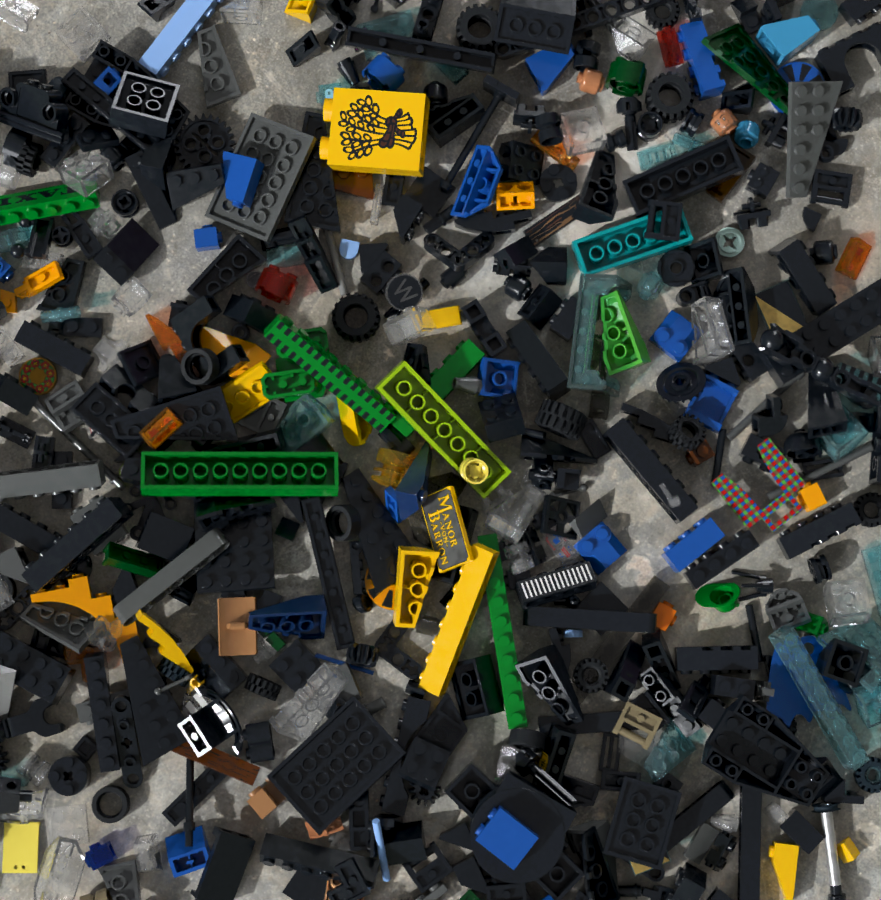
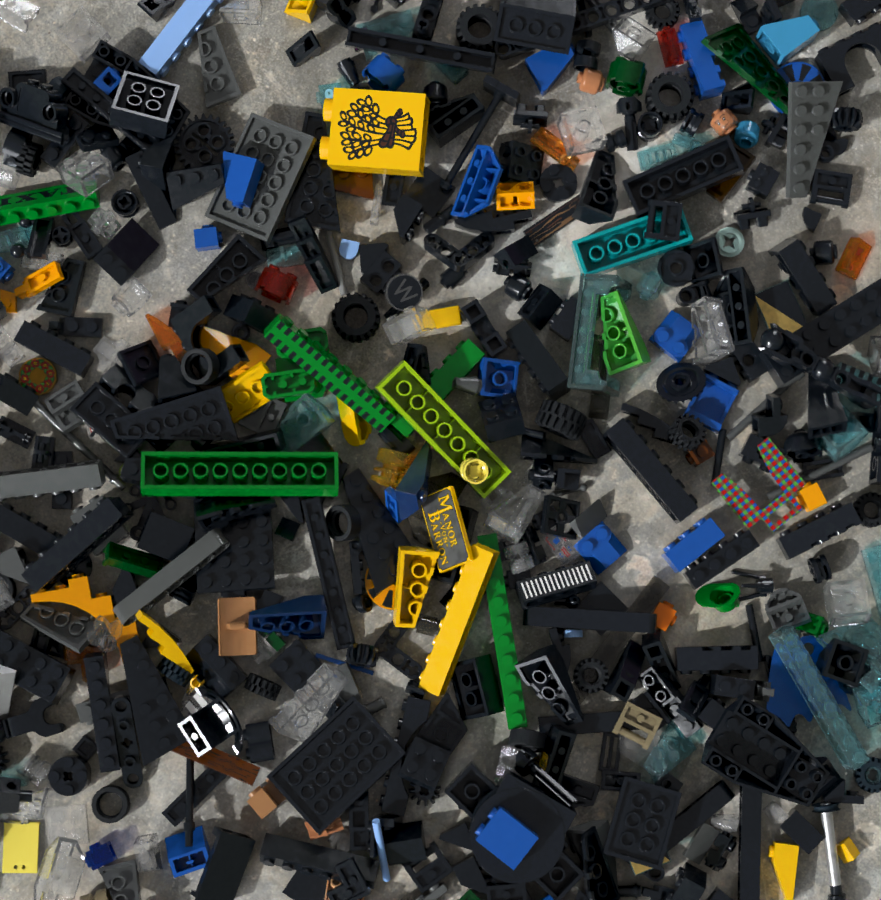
clear light blue pin [40,306,81,323] -> none
clear orange slope [139,407,183,449] -> none
dark grey hinge [154,674,193,695] -> none
black bar [324,21,346,52] -> none
black slope [529,247,568,285] -> none
black wheel [535,112,564,147] -> none
clear hand [659,483,681,508] -> none

